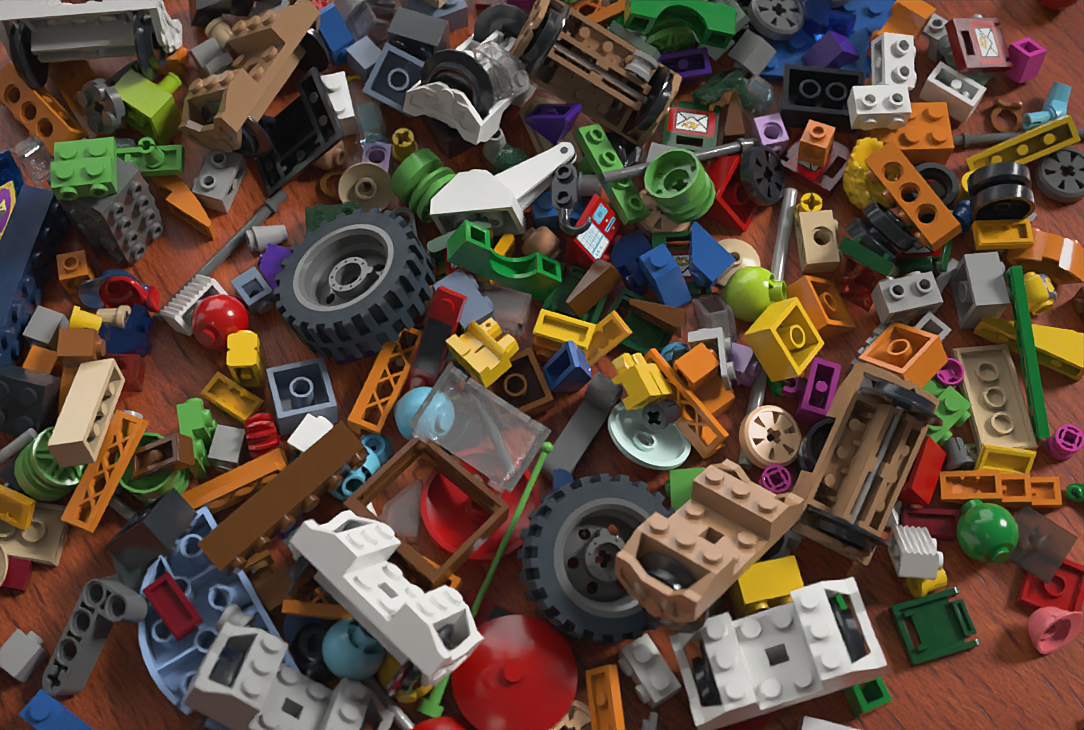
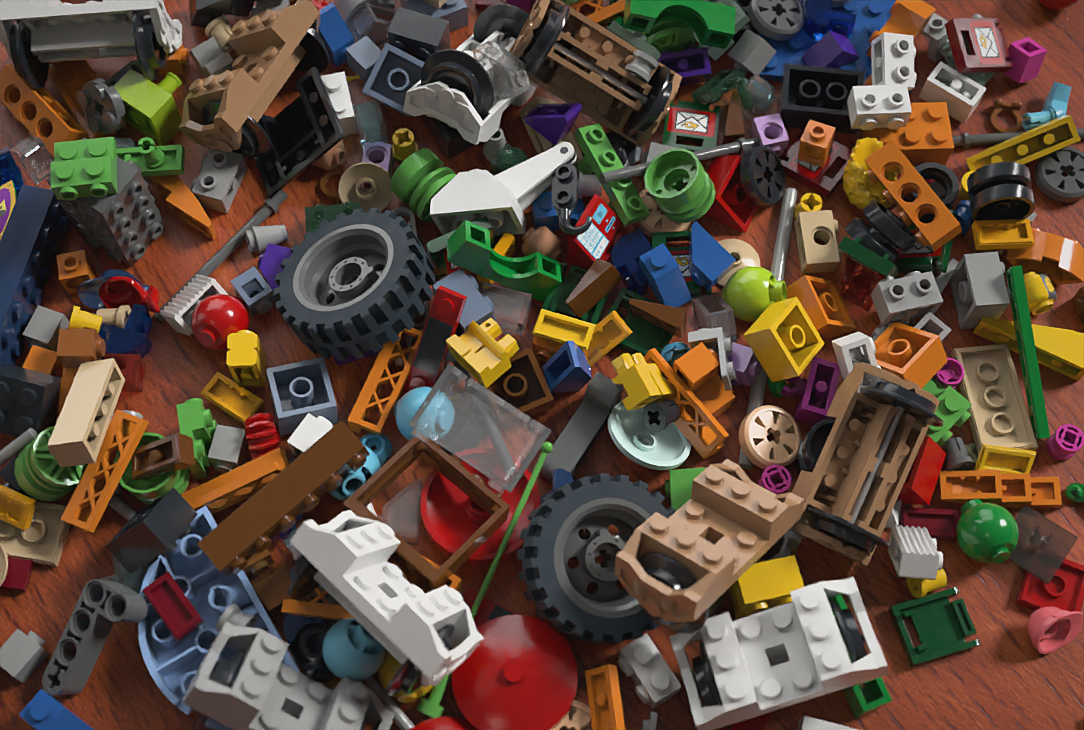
none -> white brick [832,332,881,394]

